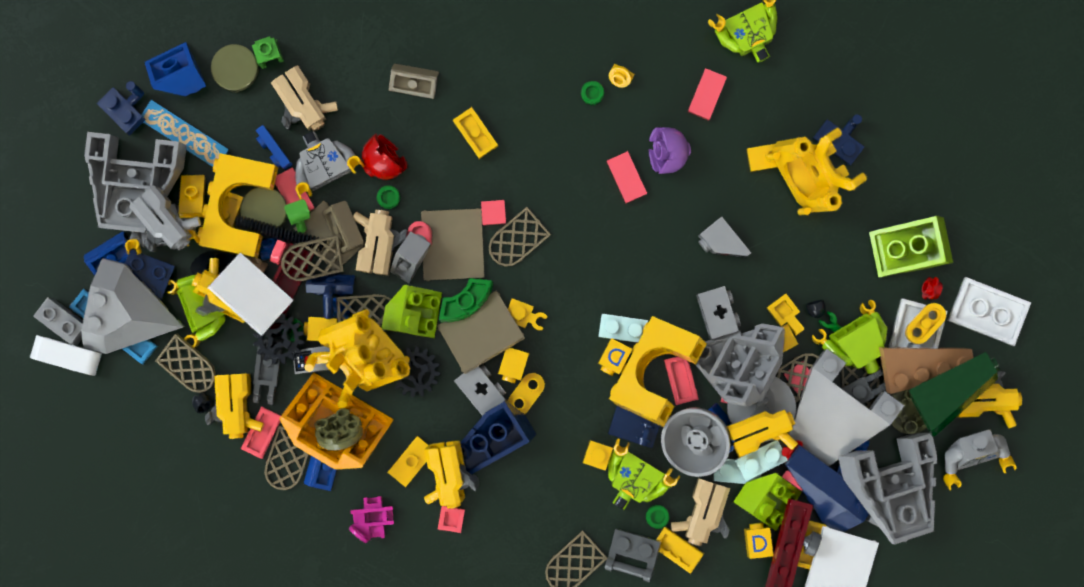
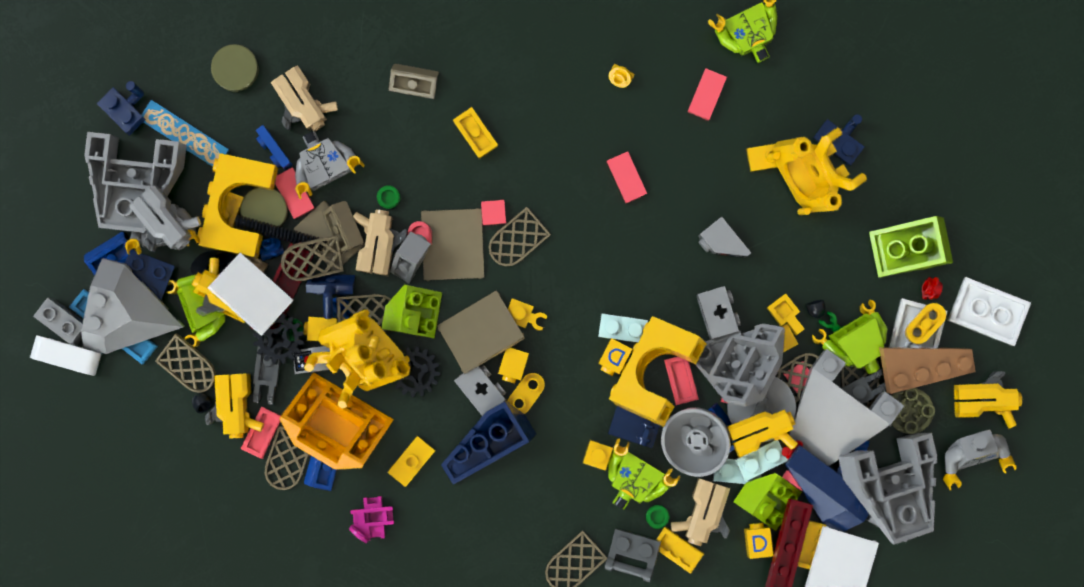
blue slope [144,42,206,96] -> none
yellow plate [178,175,206,218] -> none
bright green window [252,36,284,69] -> none
coral tile [270,240,289,265] -> none
bright green piece [284,199,310,233] -> none
olive tile [315,408,363,450] -> none
red cylinder [362,133,408,180] -> none
yellow piece [424,441,480,509] -> none
coral tile [438,506,465,533] -> none
green tile [439,278,493,322] -> none
green tile [581,81,604,105] -> none
medium lavender cylinder [649,127,691,174] -> none
dark grey tile [803,531,822,556] -> none
dark green slope [909,352,1000,437] -> none

